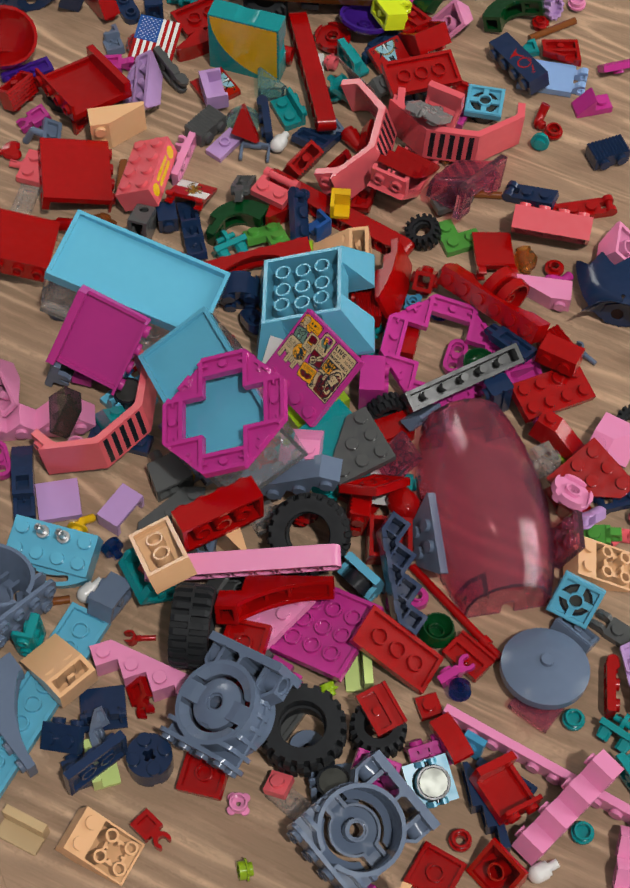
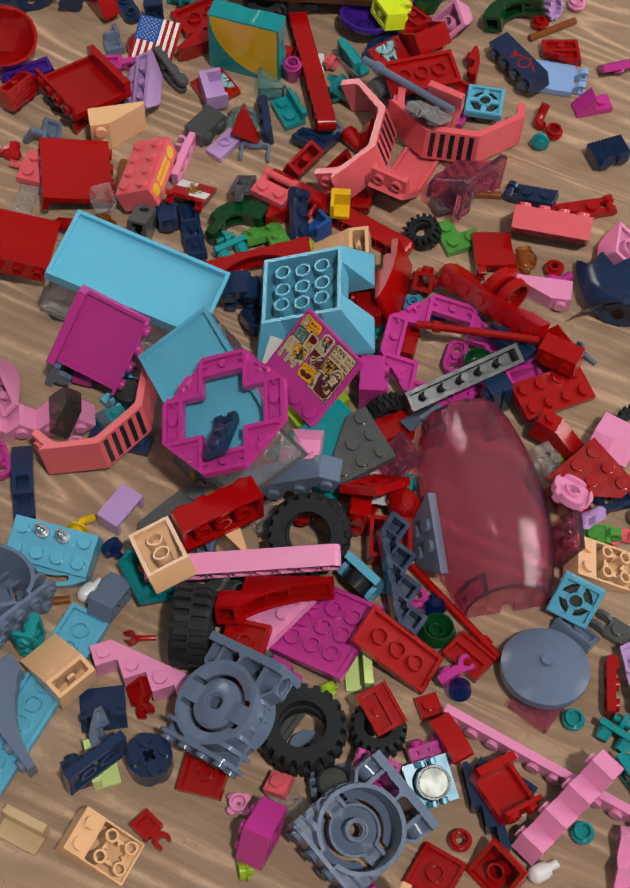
dark pink plate [16,103,52,134] -> none
lavender tile [35,478,82,523] -> none
dark blue bracket [40,717,90,755] -> none
dark grey torso [147,450,194,503] -> none
white cylinder [270,131,290,153] -> none
red plate [315,22,351,55] -> none
red slope [377,145,440,179] -> none
dark azure plate [464,730,488,761] -> none
teal tile [523,38,540,57] -> none
none -> clear panel [88,182,117,215]
none -> dark blue plate [203,410,240,460]
none -> dark pink brick [235,796,288,871]
none -> dark pink cone [283,56,302,84]
none -> red hand [306,194,323,219]
none -> sand blue bar [361,56,456,114]
none -> red bar [416,320,539,344]
none -> clear blue tile [423,593,446,615]
none -> red slope [465,45,480,85]

